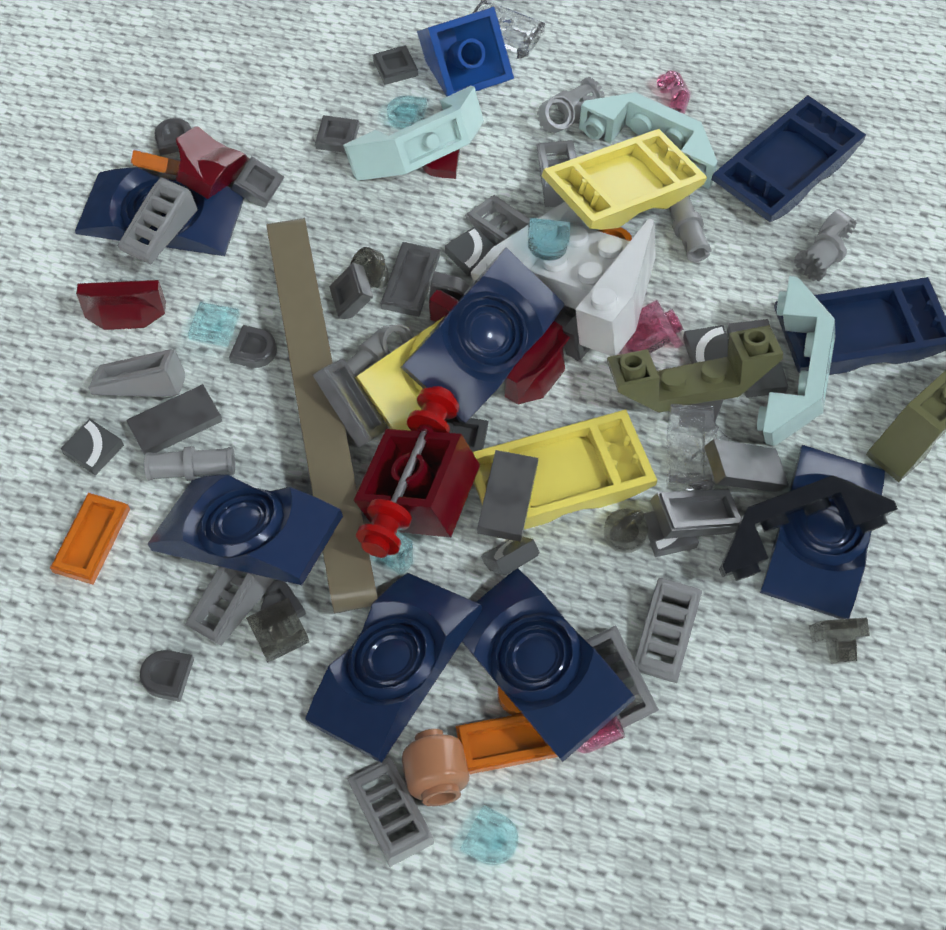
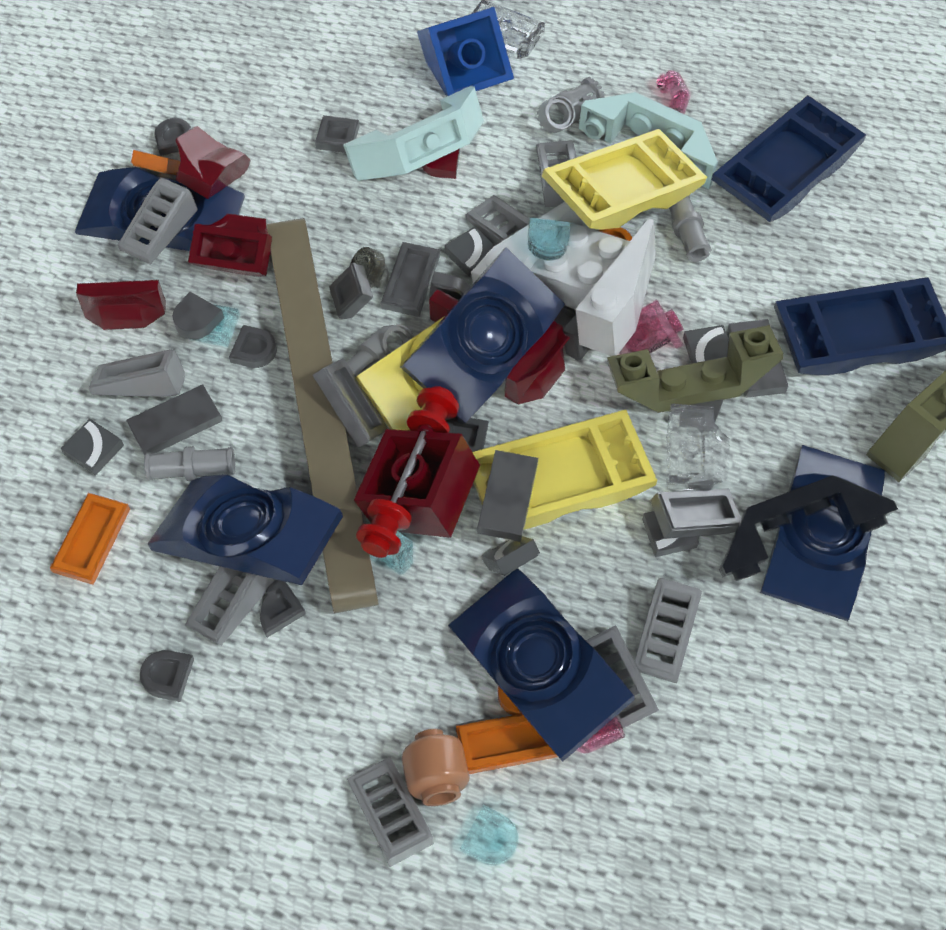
flat silver tile [231,156,284,208] -> none
clear smoke tile [246,598,309,663] -> none
dark blue slope [305,573,483,763] -> none
dark grey tile [373,45,418,85] -> none
clear light blue tile [387,96,427,130] -> none
clear smoke tile [603,508,648,553] -> none
flat silver tile [704,439,789,492] -> none
light aqua slope [757,276,835,446] -> none
light grey connector [794,209,857,281] -> none
clear smoke tile [809,617,870,665] -> none
none -> flat silver tile [172,291,224,339]
none -> dark red slope [188,213,272,277]

